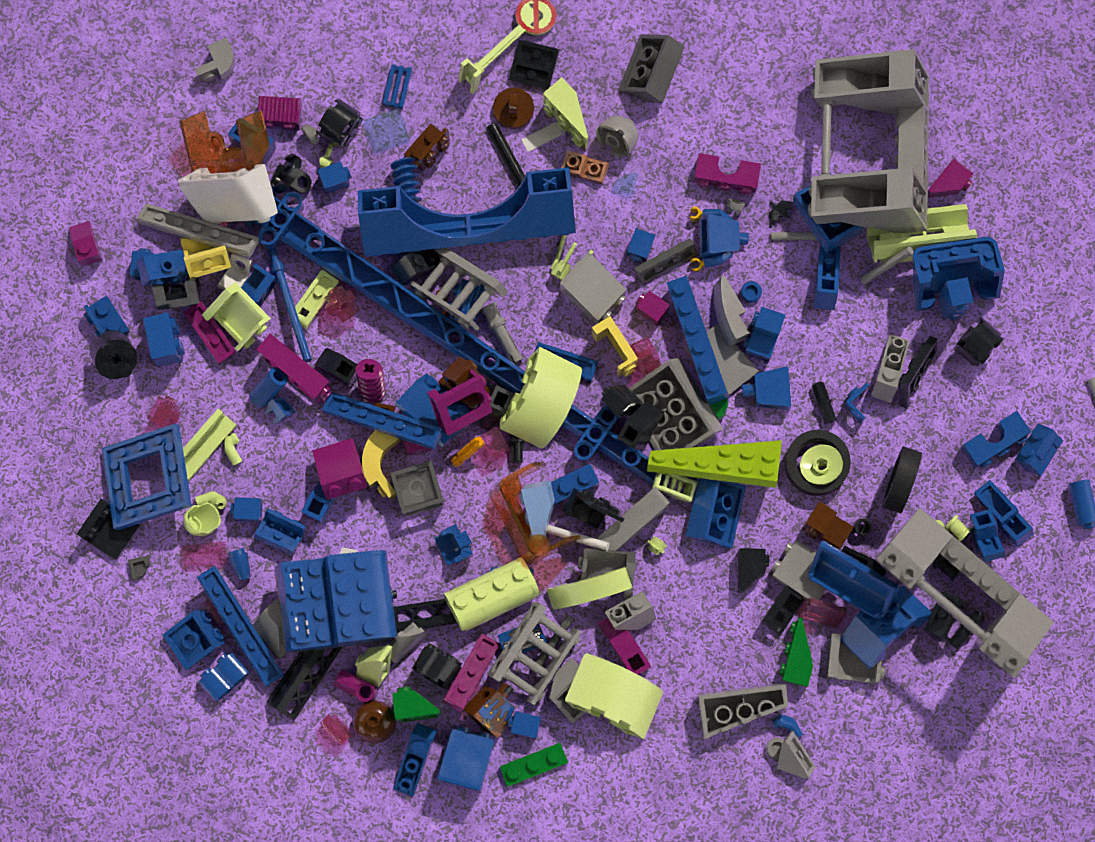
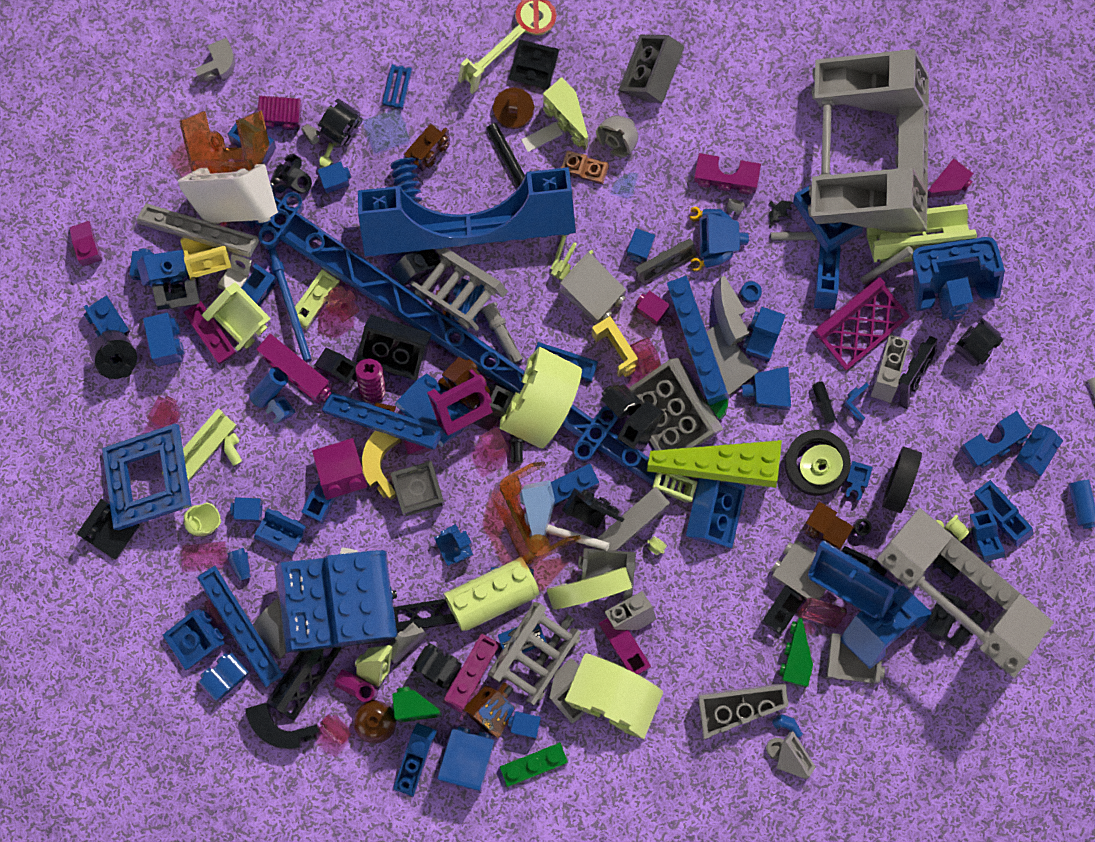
dark grey tile [128,555,150,581] -> none
yellowish green arm [195,491,227,510] -> none
light orange axle [450,436,485,467] -> none
black slope [738,548,770,593] -> none
none -> black arch [245,702,321,750]
none -> black brick [356,314,432,381]
none -> magenta fence [812,277,910,371]
none -> blue plate [845,461,873,501]

